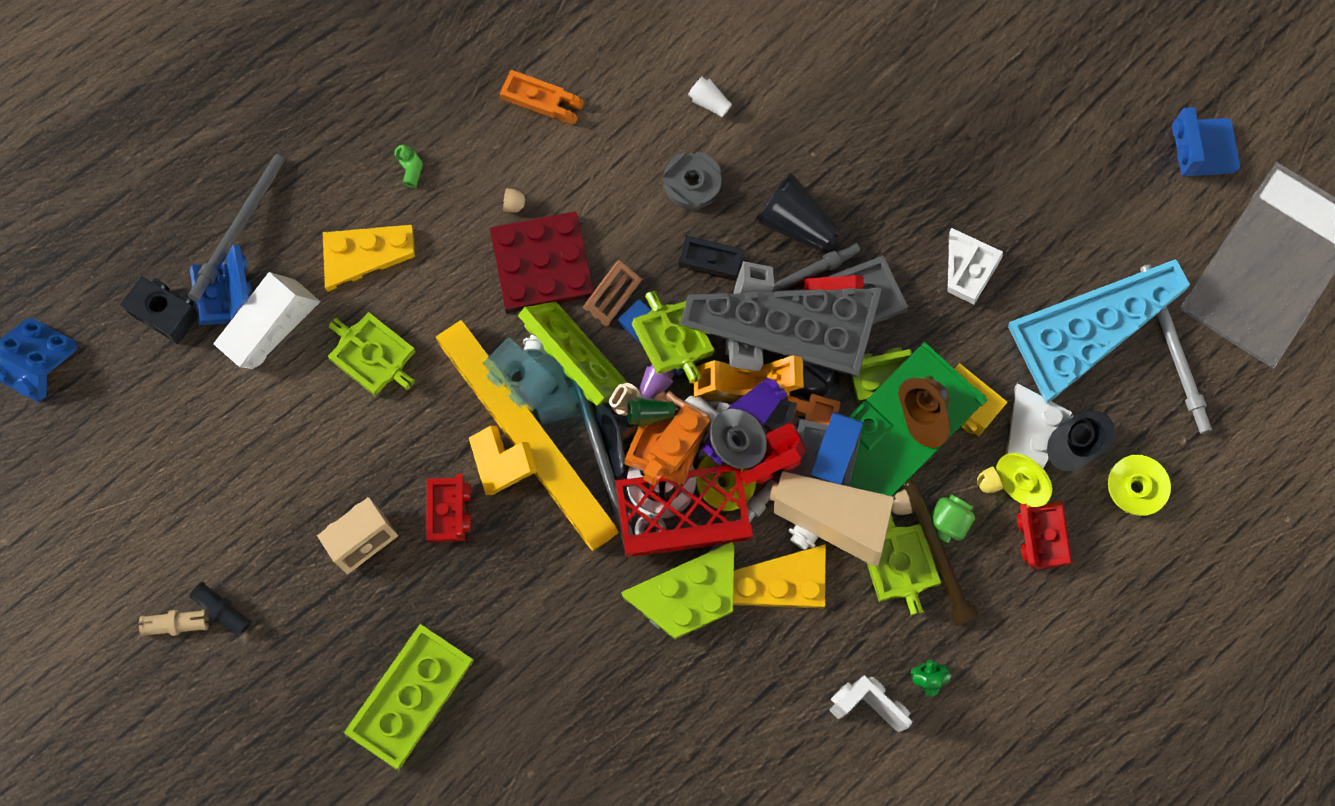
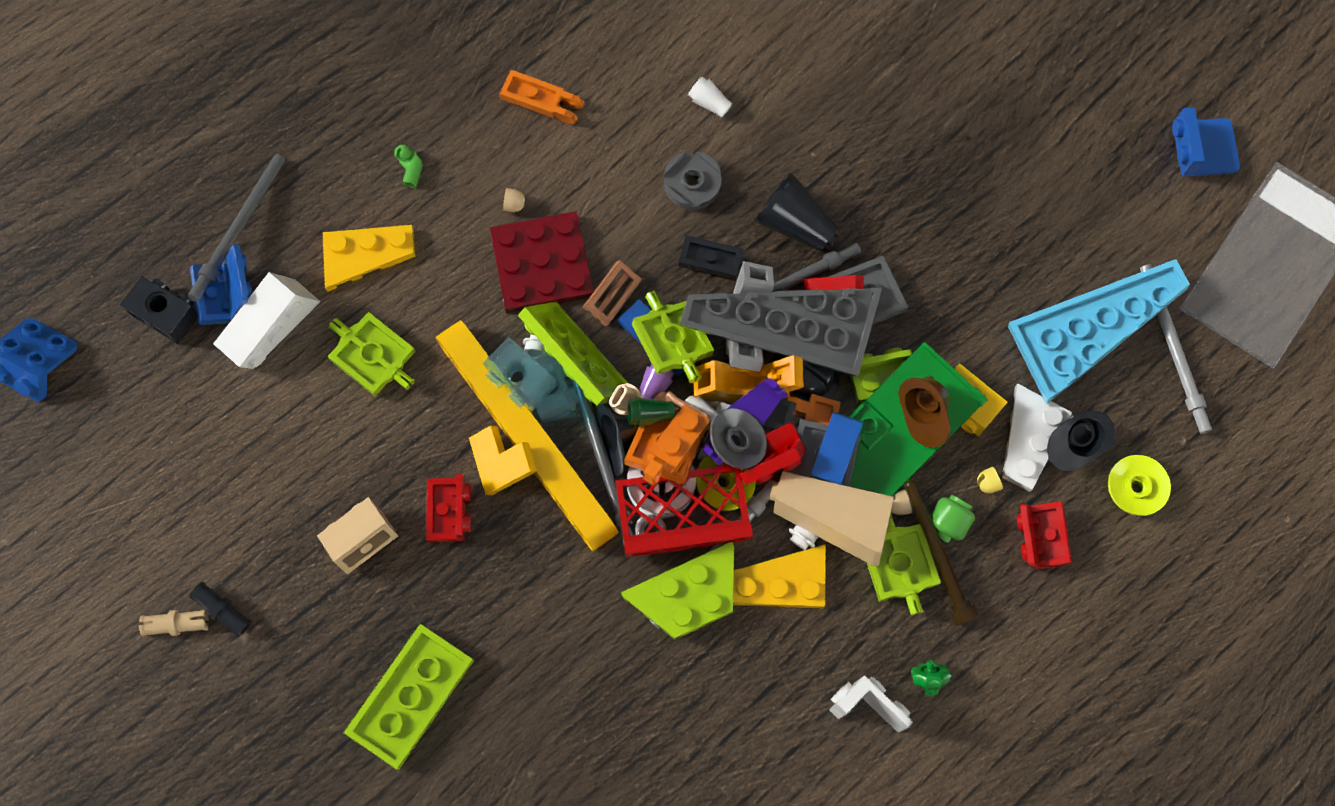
white wing [947,228,1003,304] -> none
neon yellow dish [996,453,1052,507] -> none

